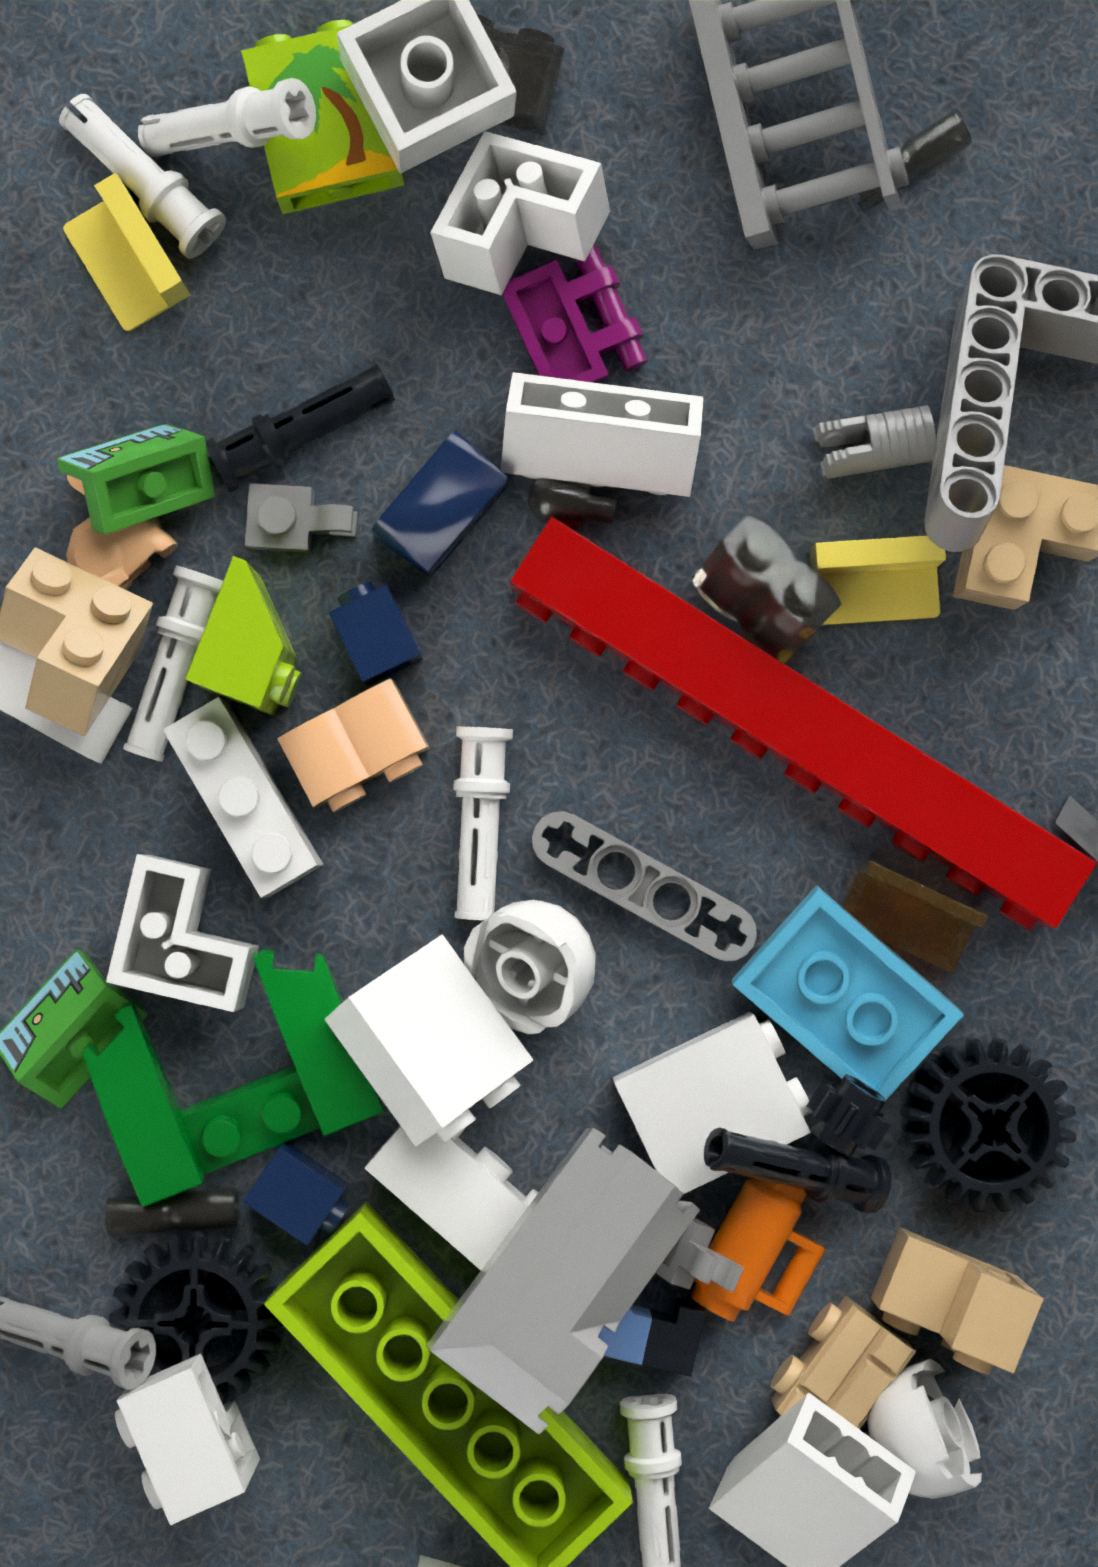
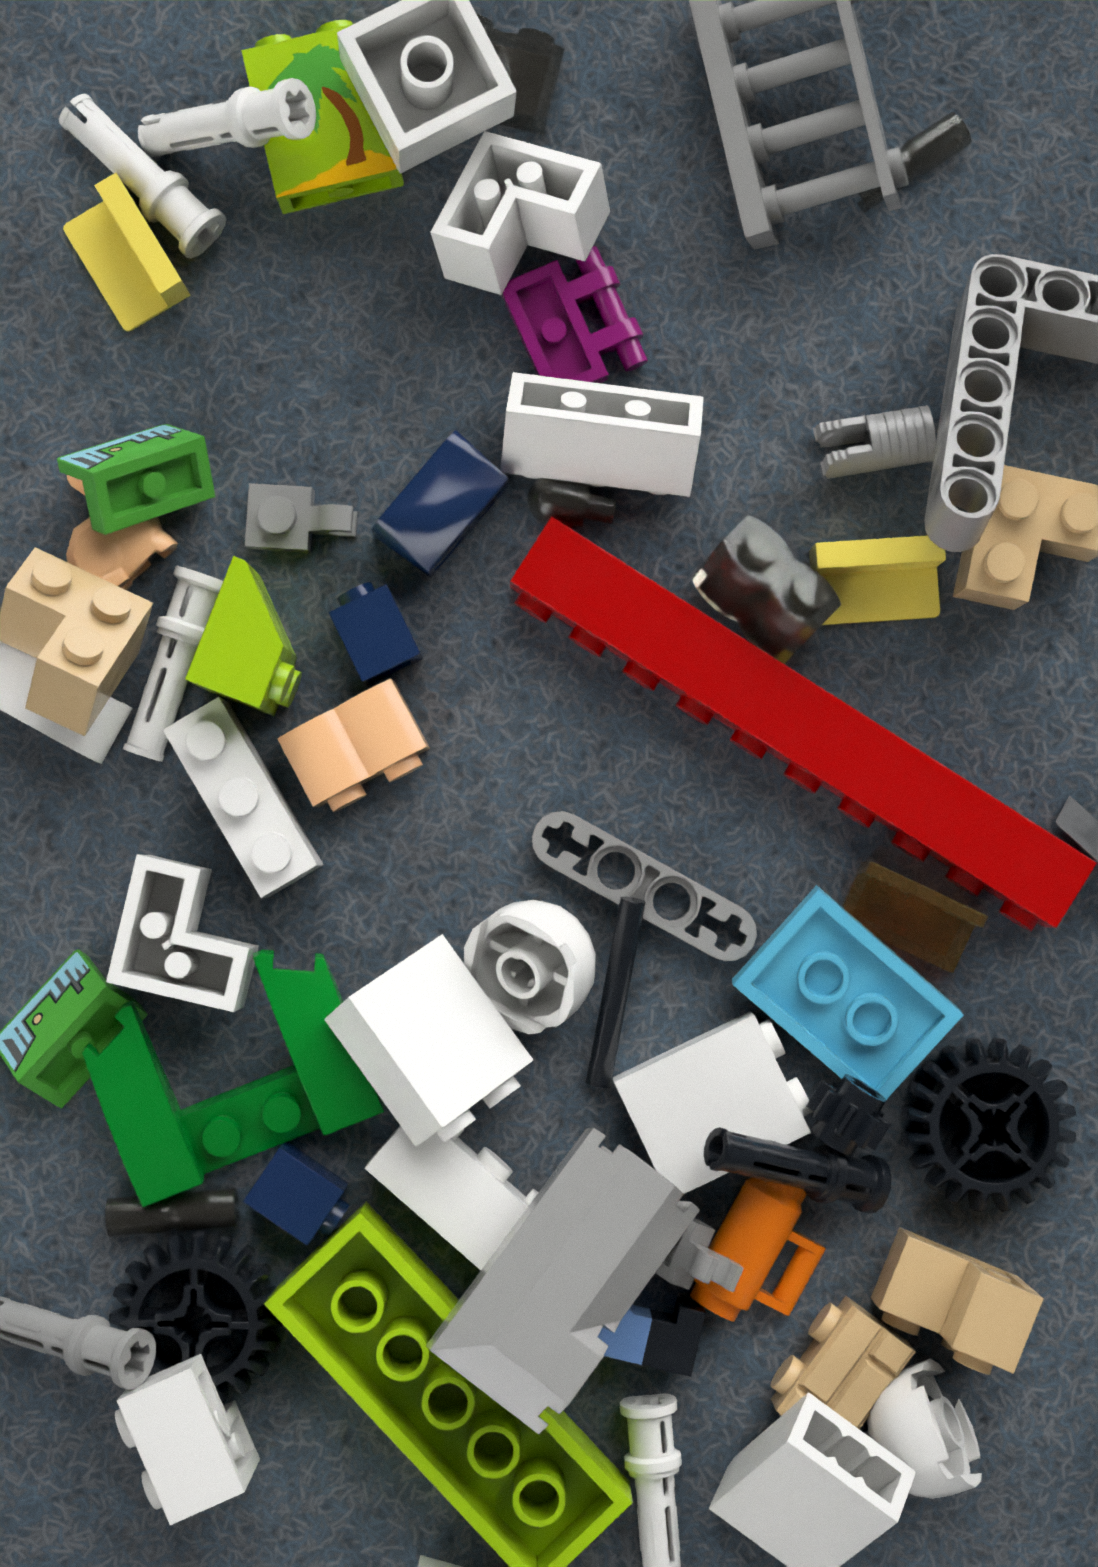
black pin [205,364,395,493] -> none
white pin [453,726,513,920] -> none
none -> black bar [586,896,646,1088]

